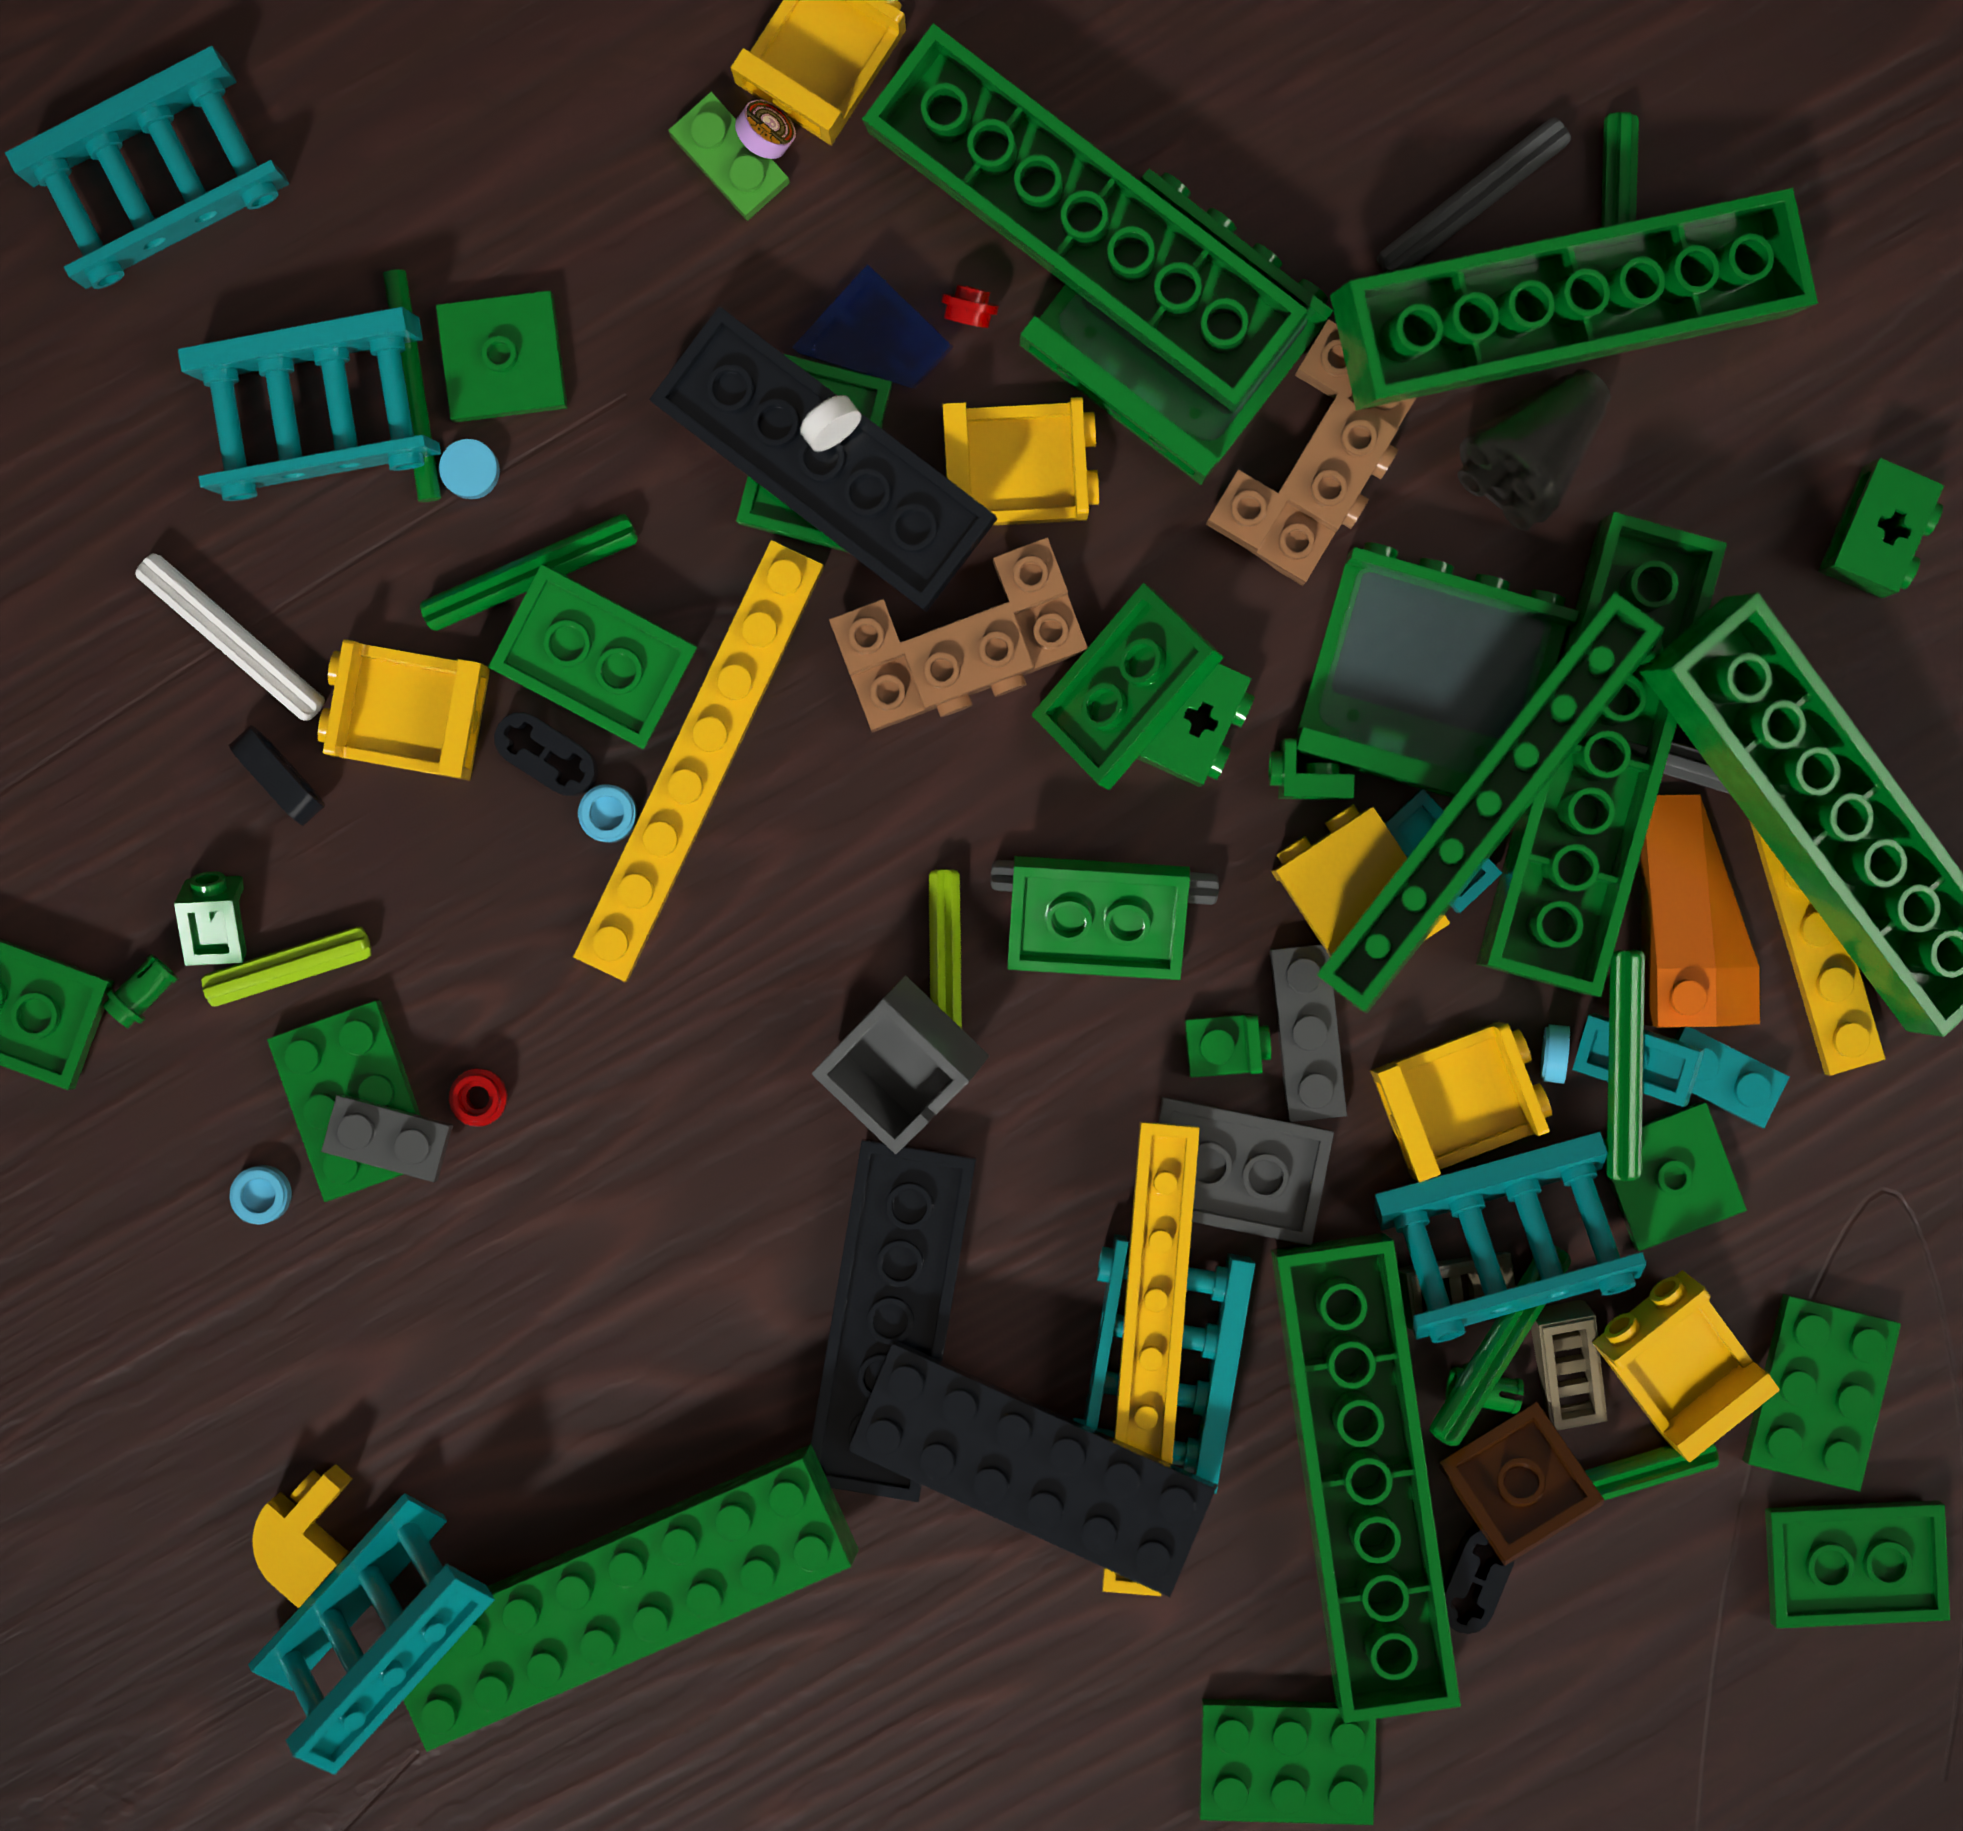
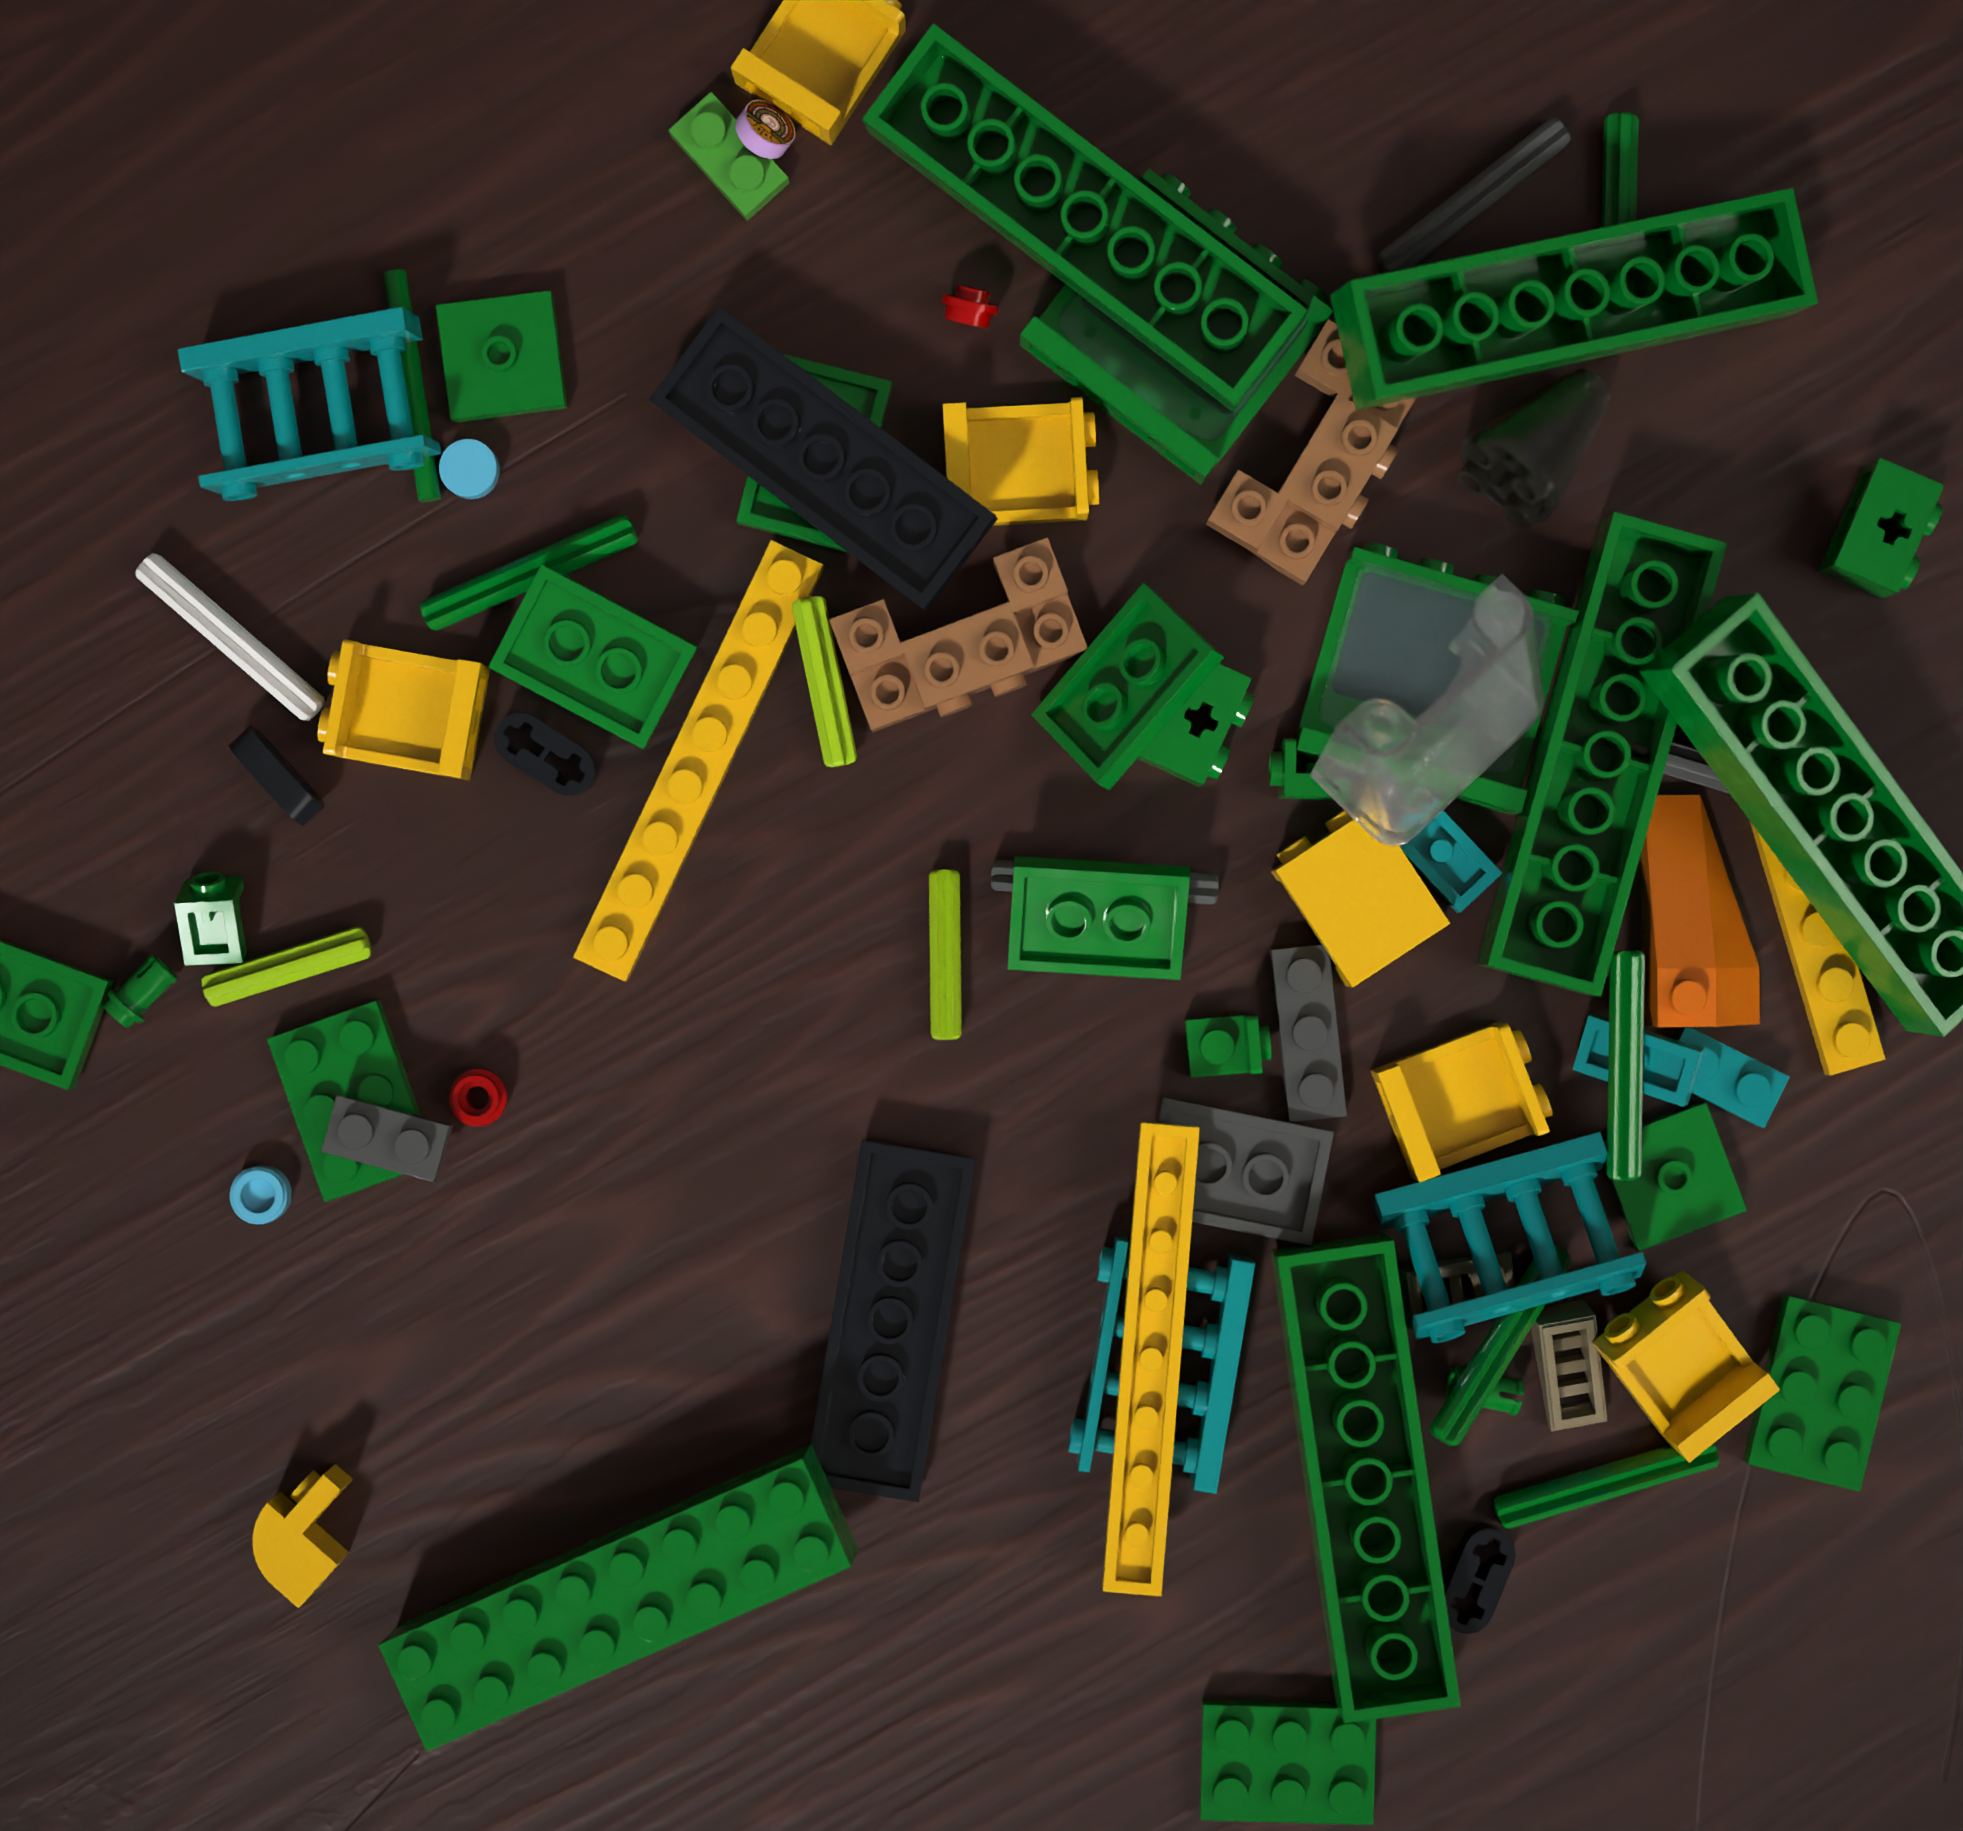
teal fence [4,46,289,289] -> none
teal fence [248,1493,495,1775] -> none
medium azure tile [578,784,638,843] -> none
clear blue wing [793,264,954,389] -> none
white tile [801,395,861,451] -> none
dark grey piece [811,975,989,1155] -> none
black plate [848,1341,1218,1597] -> none
green brick [1317,593,1664,1013] -> none
reddish brown plate [1439,1402,1604,1566] -> none
medium azure tile [1540,1024,1570,1084] -> none
green plate [1765,1500,1950,1628] -> none
none -> lime axle [792,596,857,767]
none -> clear windscreen [1309,574,1545,846]

